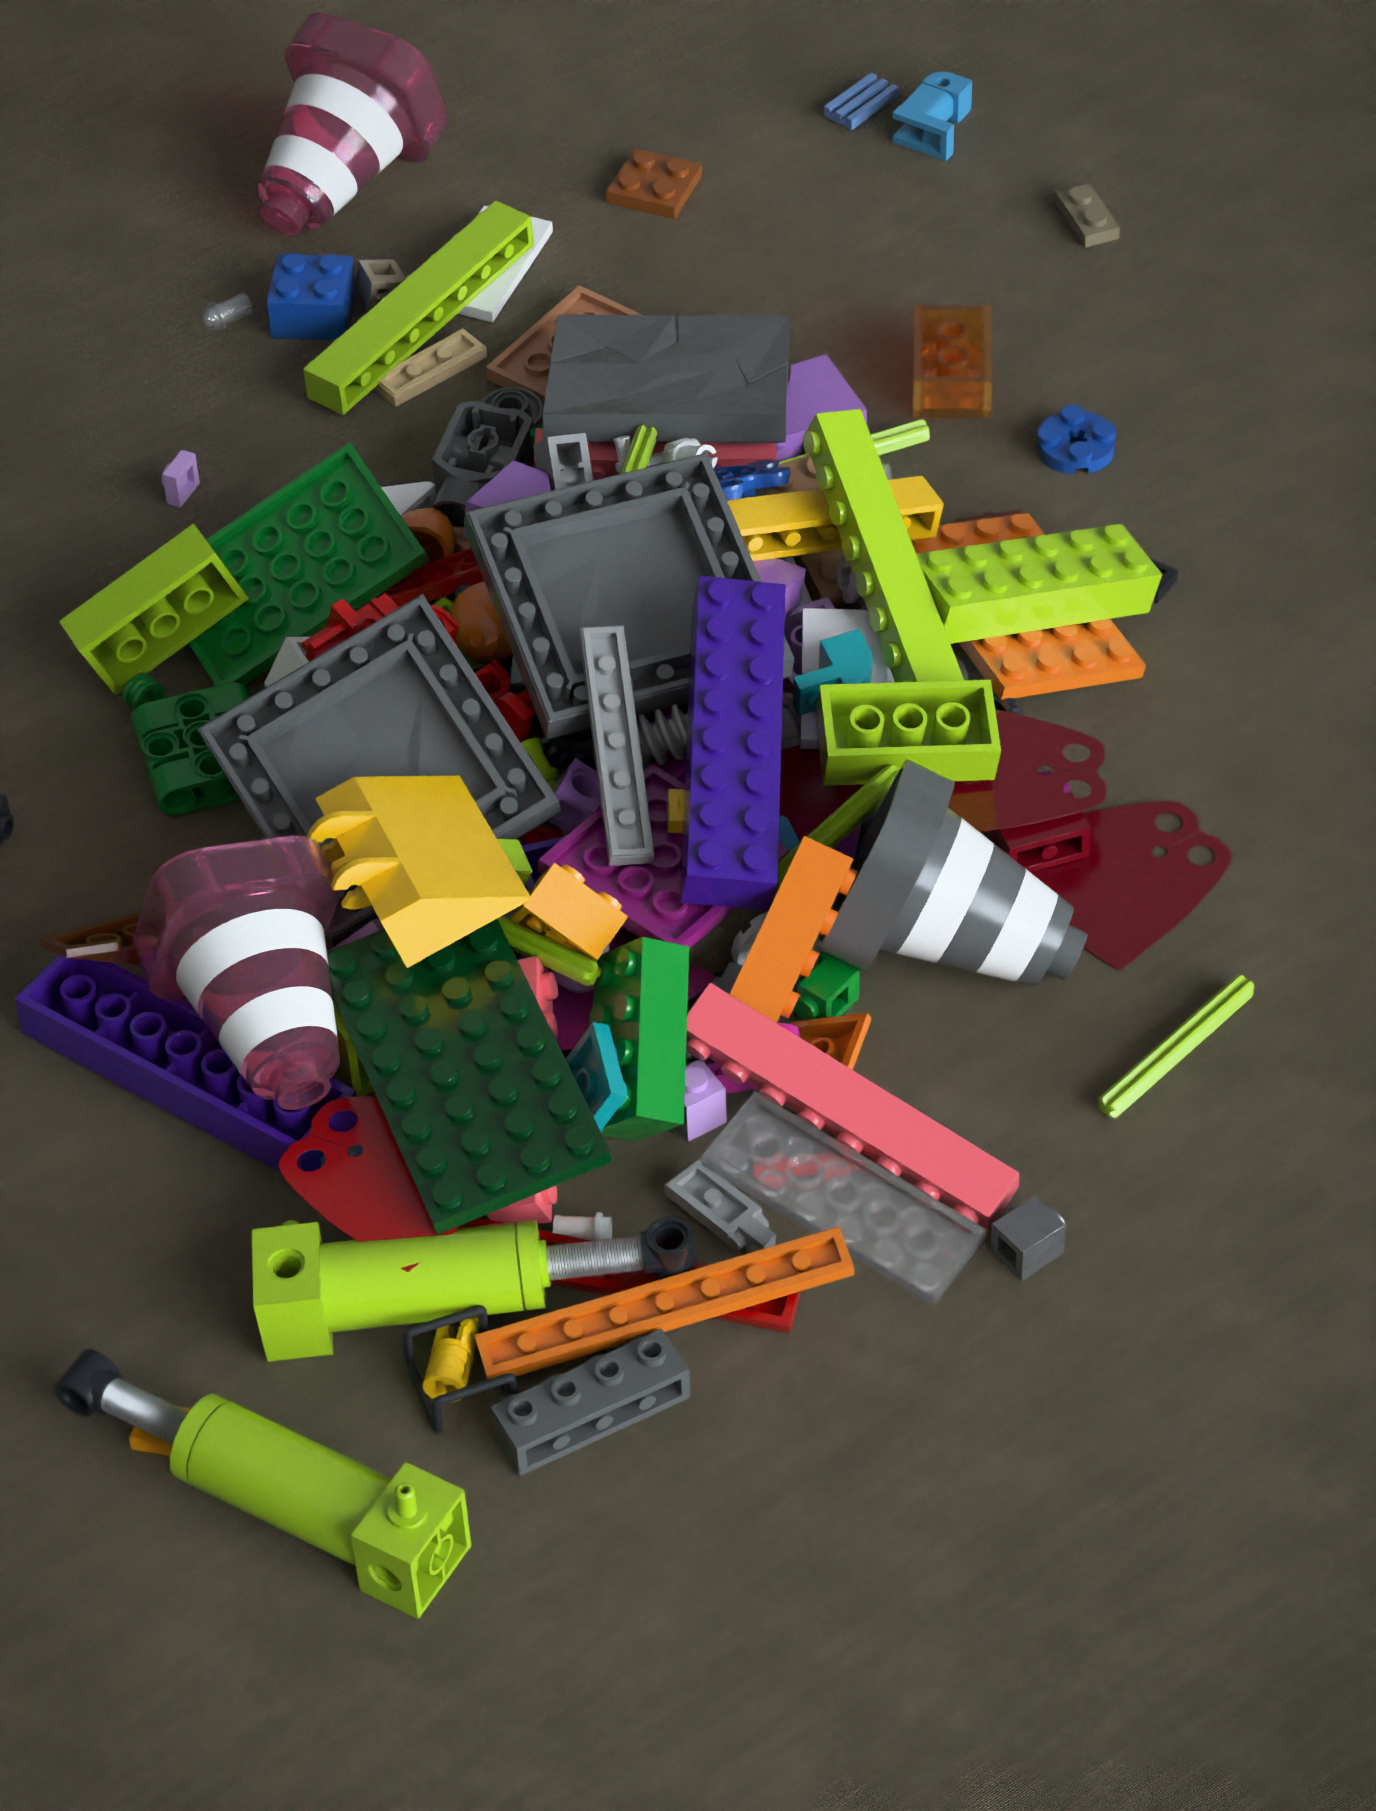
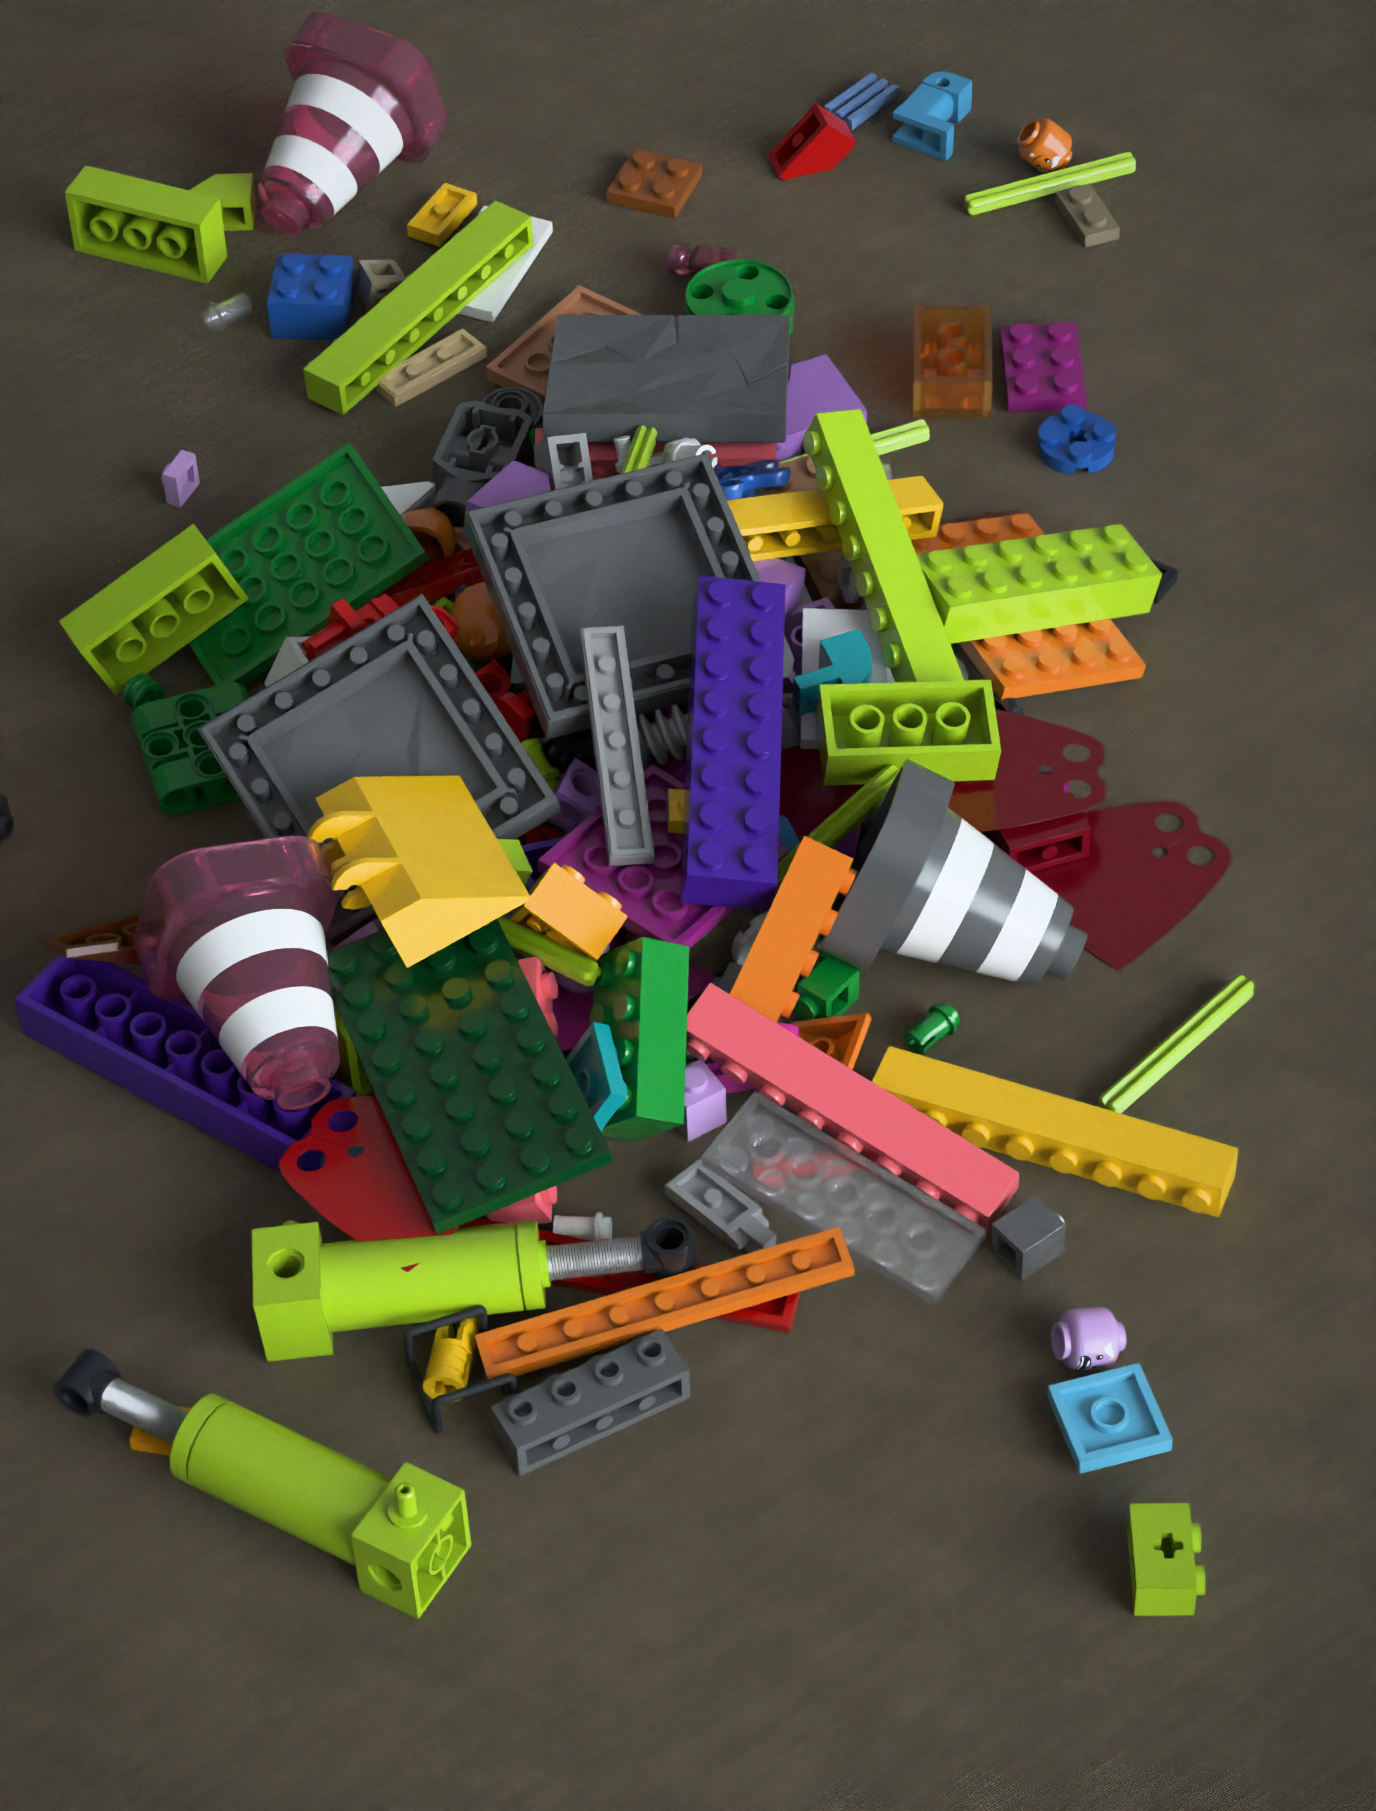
none -> lime brick [65,165,228,284]
none -> lime slope [189,173,256,231]
none -> yellow plate [407,183,477,247]
none -> clear pink piece [667,243,736,277]
none -> green piece [684,259,795,335]
none -> red slope [767,103,857,180]
none -> yellow brick [872,1046,1238,1218]
none -> green pin [903,1002,960,1055]
none -> lime axle [964,152,1136,216]
none -> magenta plate [1000,322,1087,413]
none -> orange head [1017,118,1072,173]
none -> medium azure plate [1047,1363,1173,1474]
none -> lavender head [1051,1307,1126,1371]
none -> lime brick [1127,1503,1205,1616]

